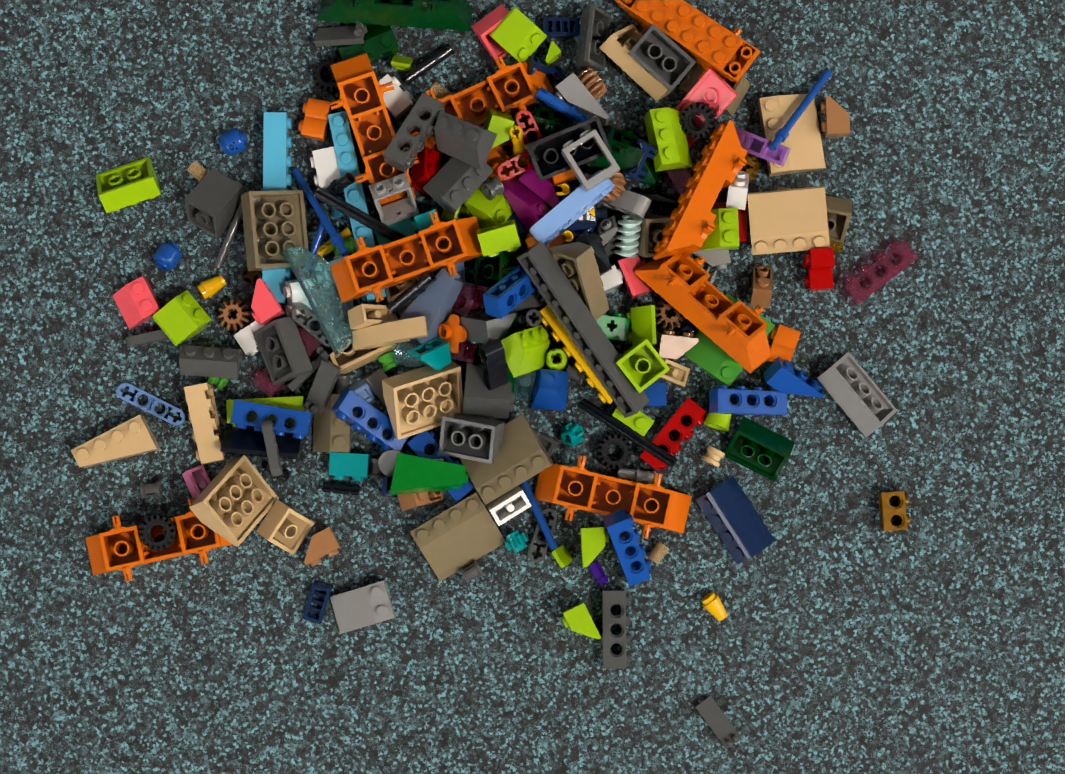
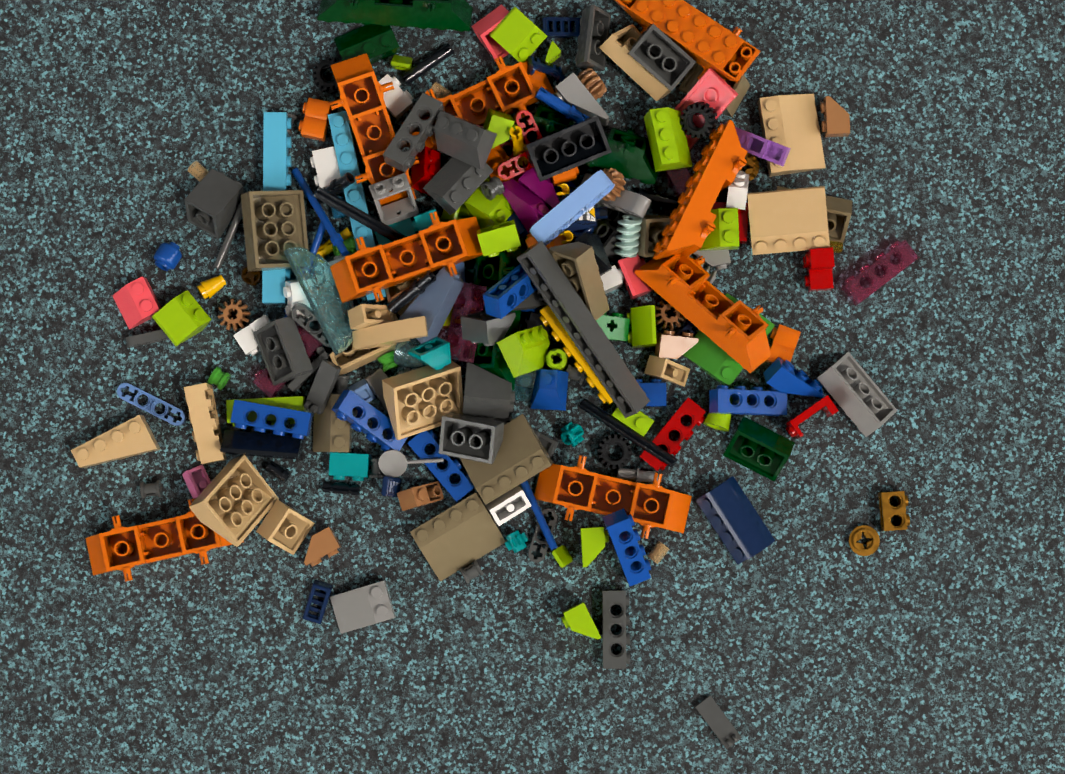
lime slope [95,156,161,213] -> none
black tyre [139,515,177,550] -> none
dark grey slope [179,345,244,379] -> none
blue head [218,128,248,156] -> none
coral slope [251,278,286,325] -> none
dark grey beam [261,420,283,477] -> none
dark grey hinge [314,22,368,47] -> none
green slope [389,453,469,495] -> none
orange plate [438,314,467,353] -> none
black beam [479,339,508,391] -> none
dark grey bush [518,309,542,328] -> none
light grey window [561,129,620,192] -> none
dark purple pin [588,560,609,586] -> none
light grey slope [592,216,618,246] -> none
lime slope [616,337,670,393] -> none
dark blue piece [622,139,658,182] -> none
yellow cone [701,592,728,621] -> none
tan wheel [702,445,725,468] -> none
medium nougat slope [750,265,772,309] -> none
blue bar [769,69,832,151] -> none
none -> red panel [785,395,839,439]
none -> pearl gold gear [849,525,880,556]

